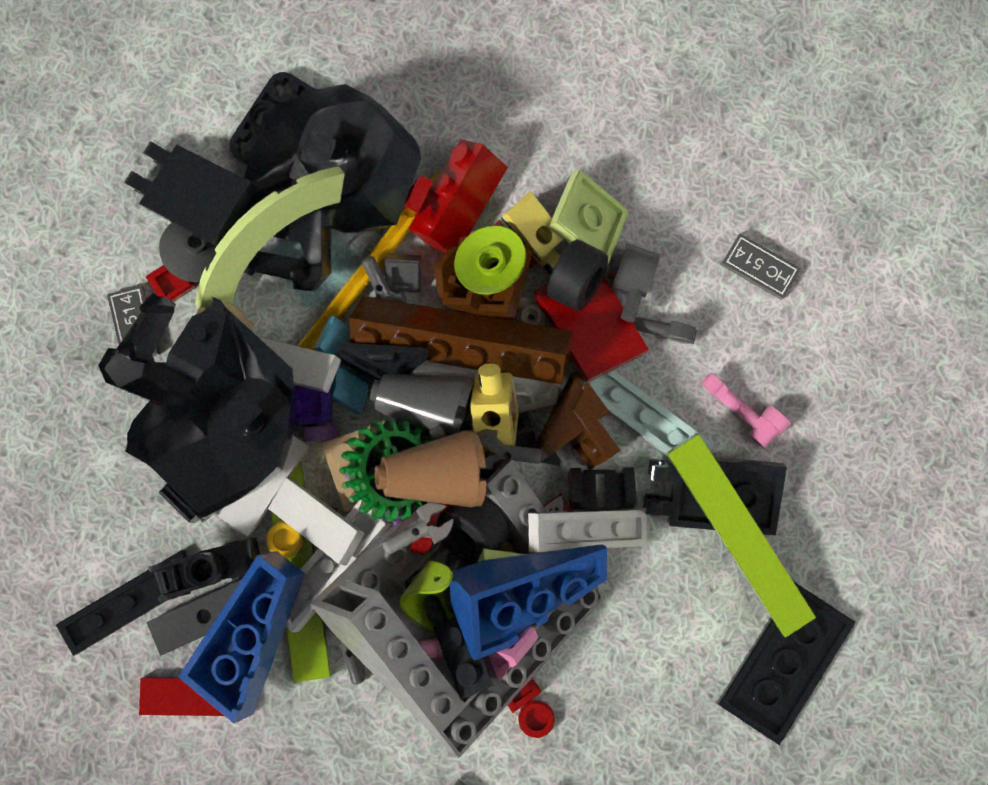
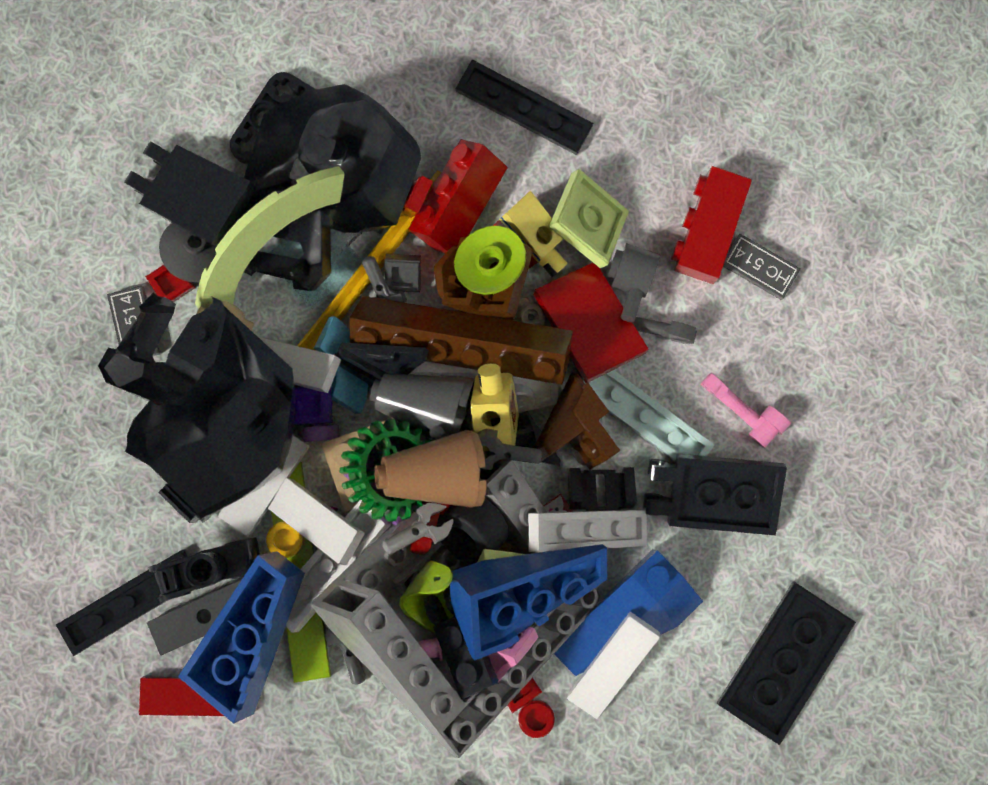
black tyre [547,239,608,312] -> none
lime tile [666,433,816,638] -> none
none -> black tile [455,59,594,155]
none -> blue wedge [554,549,703,676]
none -> white tile [567,612,660,719]
none -> red brick [671,166,752,284]

